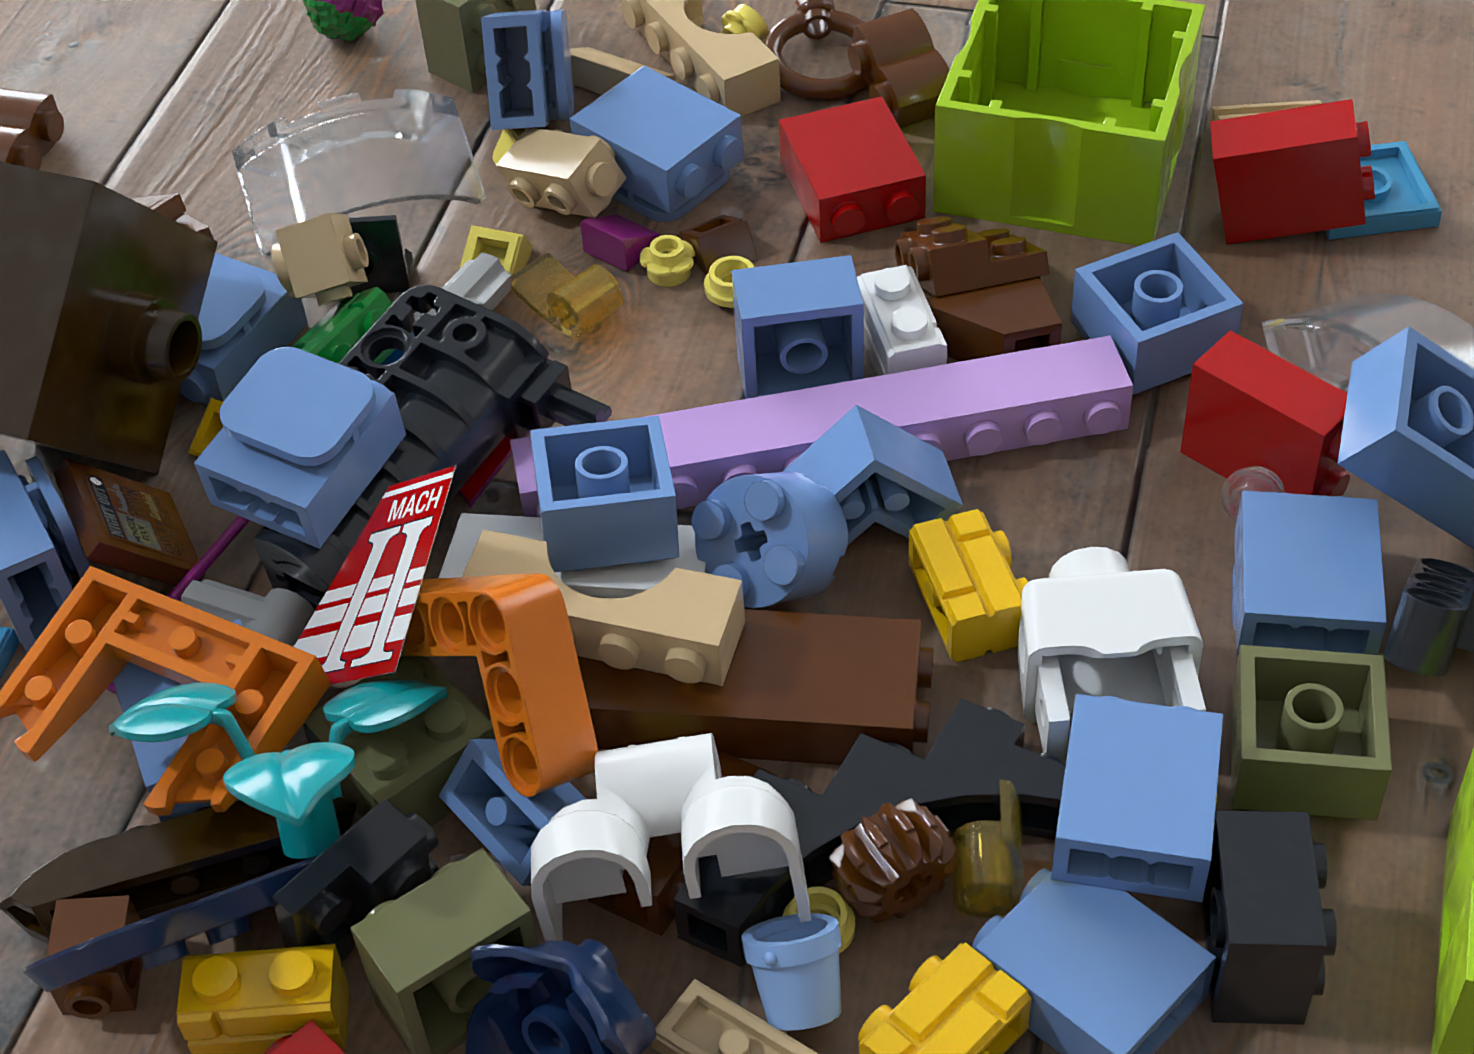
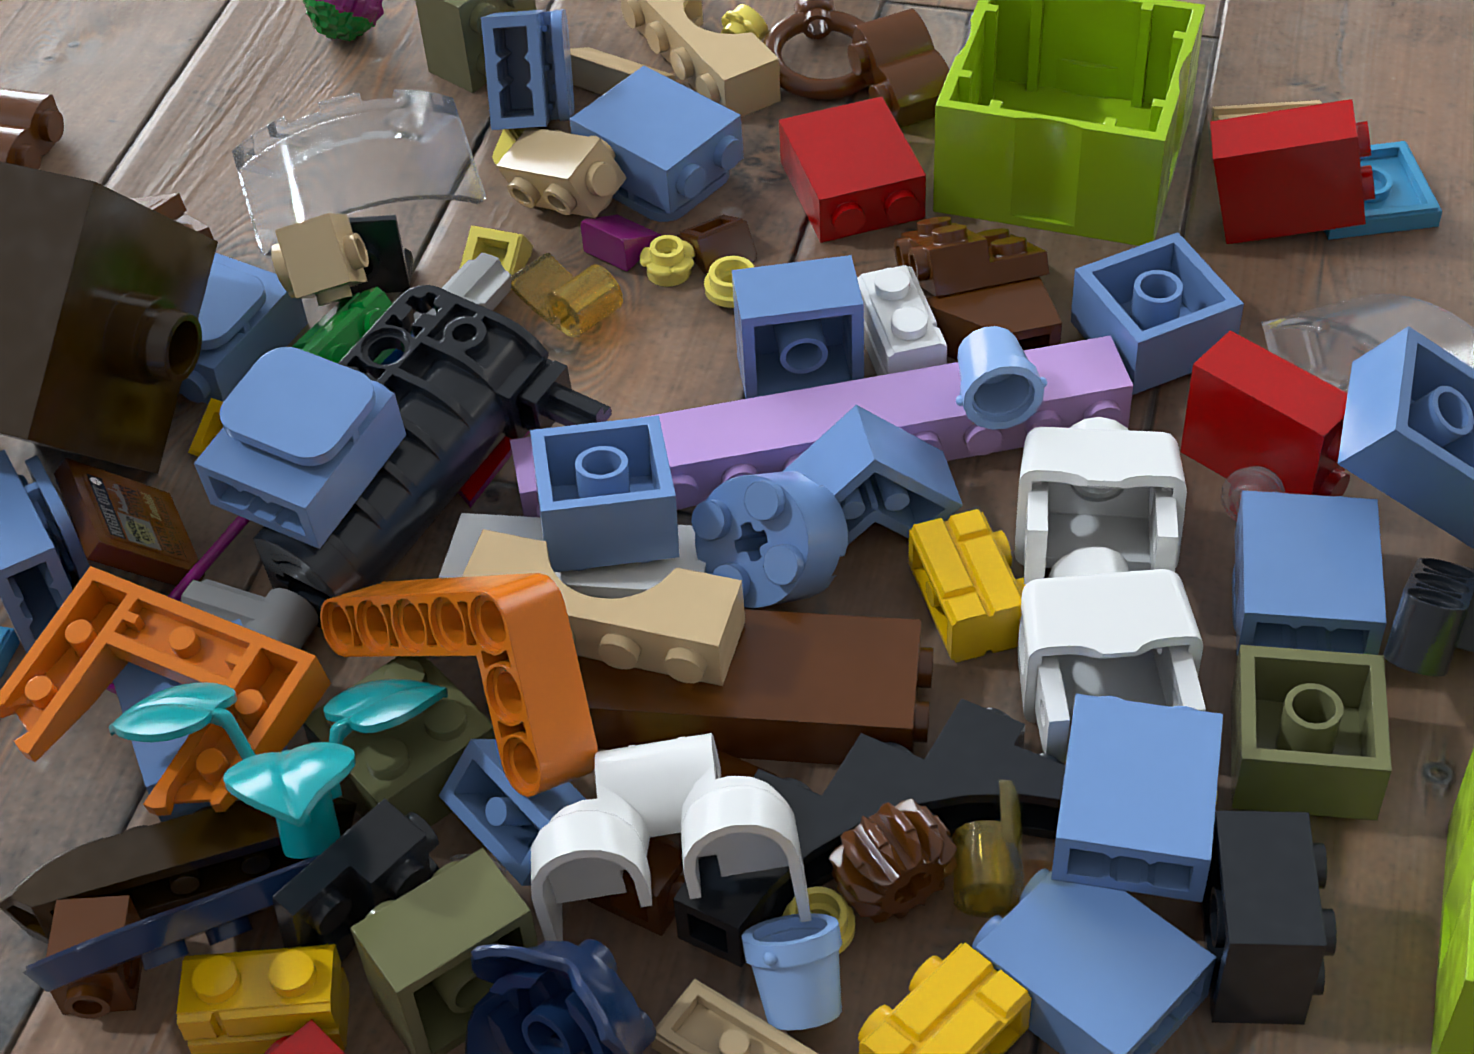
sticker [294,465,456,685] -> none
none -> light blue piece [956,326,1048,430]
none -> white piece [1014,417,1187,584]

